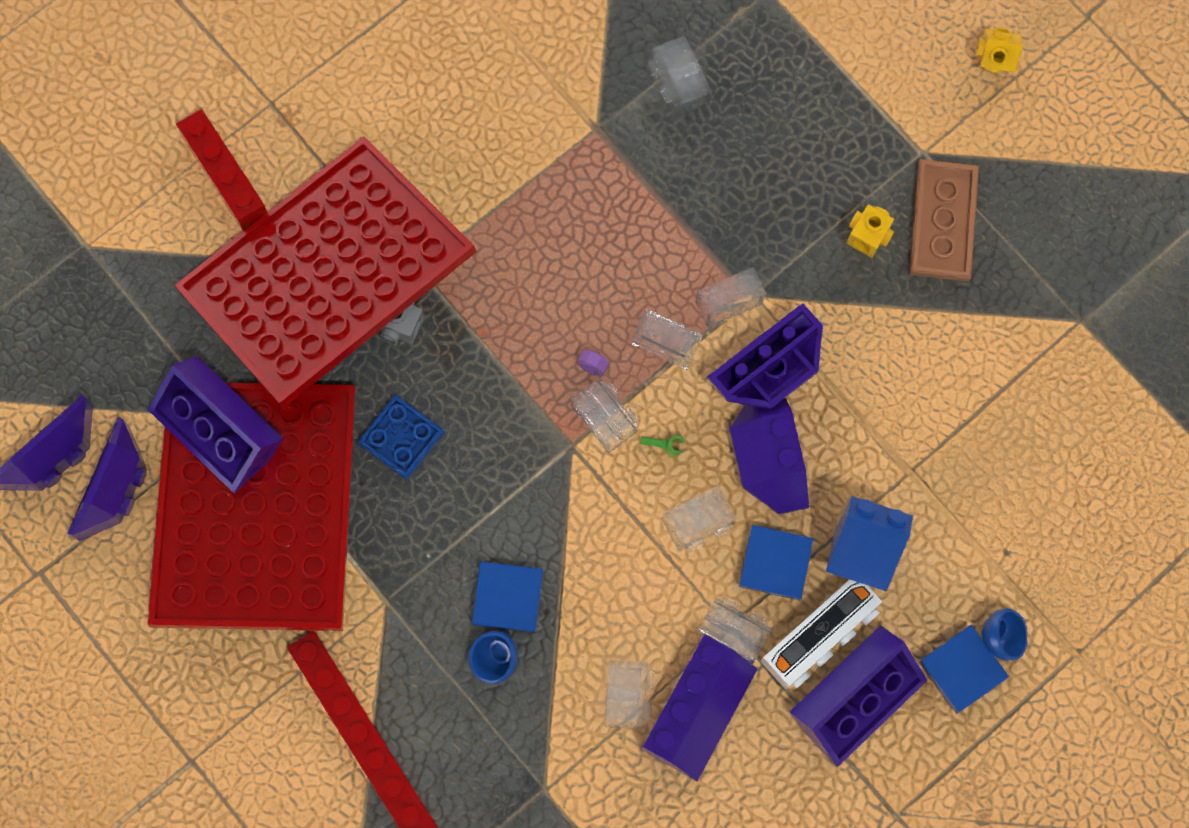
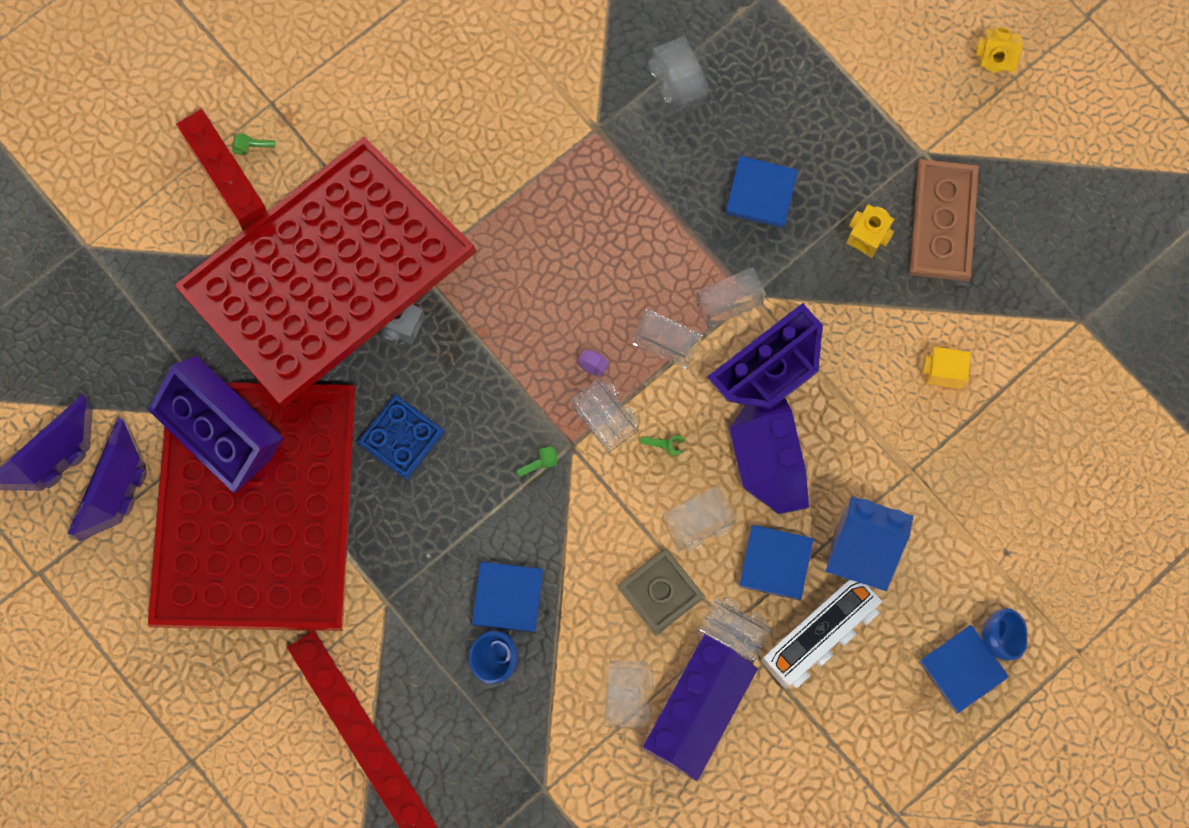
dark purple slope [790,625,928,767] -> none
none -> bright green hand [232,133,275,155]
none -> bright green hand [516,447,558,477]
none -> dark tan tile [617,547,706,637]
none -> blue tile [725,156,798,228]
none -> yellow brick [922,347,971,389]

